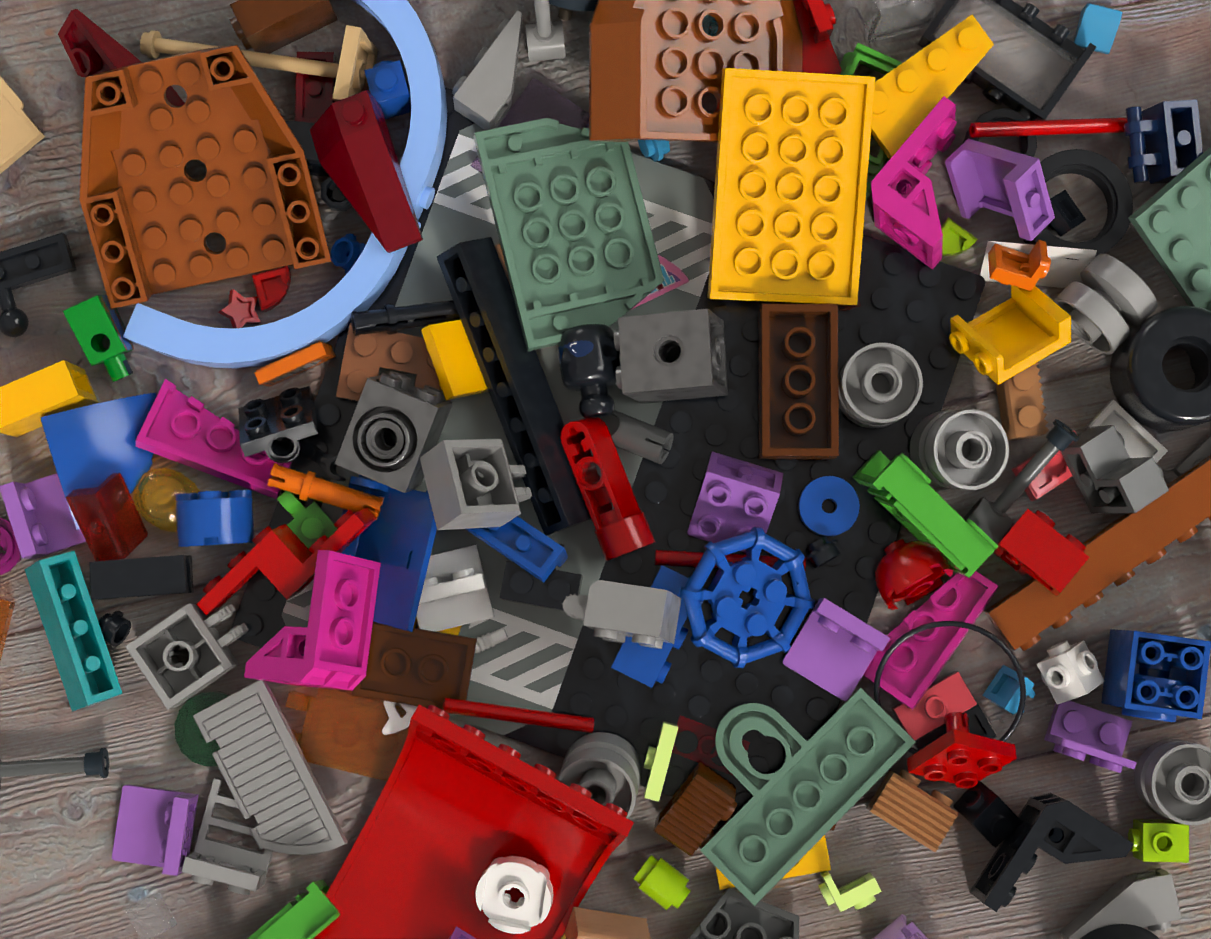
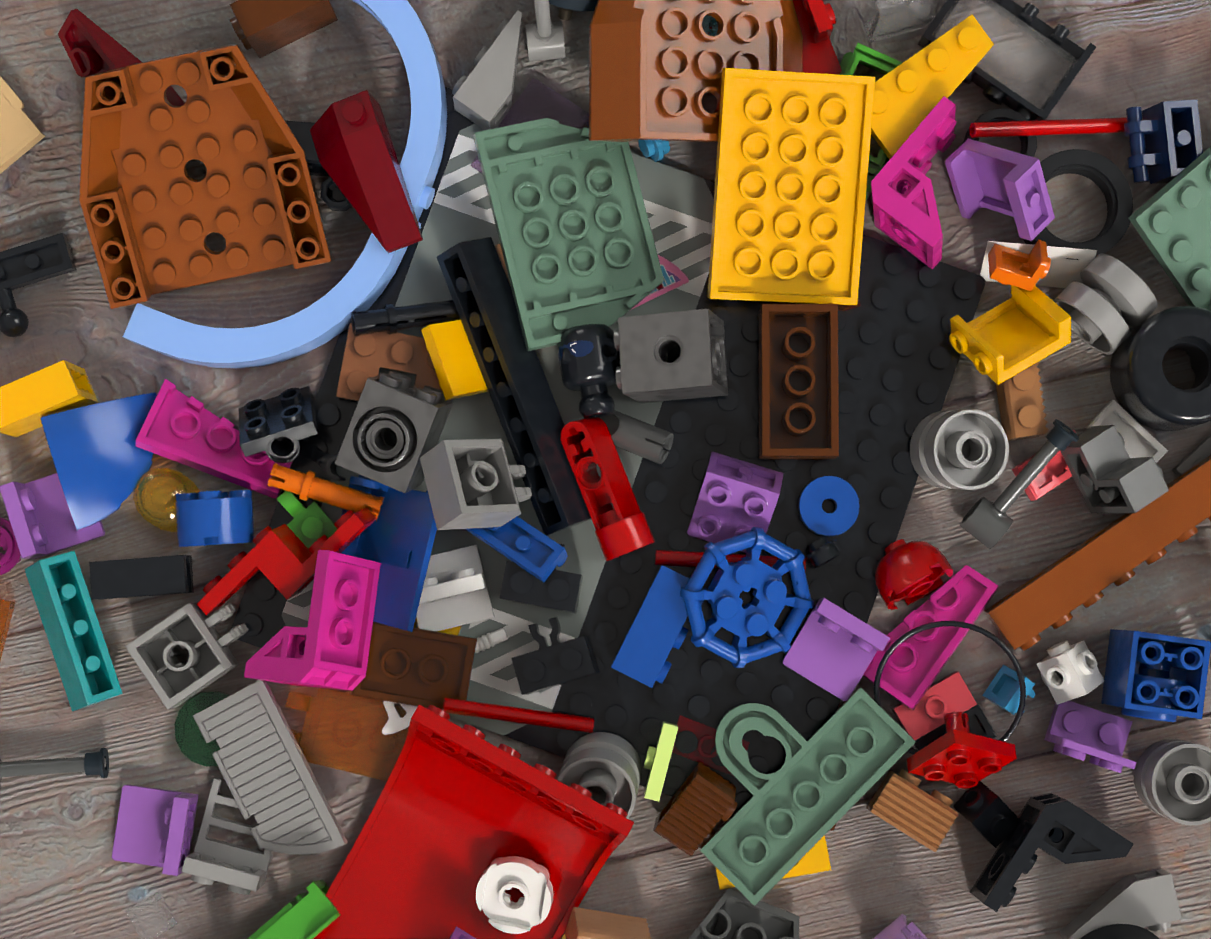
green torso [63,295,134,382] -> none
clear red panel [65,473,148,561] -> none
black plate [99,611,131,647] -> none
tan tile [140,25,378,102] -> none
red piece [218,289,261,328] -> none
red tile [252,266,291,313] -> none
orange tile [254,341,336,387] -> none
dark red plate [295,52,336,123] -> none
blue plate [331,233,366,274] -> none
blue brick [364,60,411,119] -> none
light grey hinge [561,580,682,649] -> none
lime brick [633,855,691,910] -> none
yellowish green bracket [818,871,882,912] -> none
light grey wheel [838,343,923,429] -> none
bright green piece [853,450,998,578] -> none
lime tile [941,217,978,256] -> none
red brick [993,509,1090,597] -> none
black plate [1048,190,1086,237] -> none
dark azure slope [1074,3,1123,54] -> none
lime brick [1128,819,1189,863] -> none
none -> black brick [511,617,600,695]

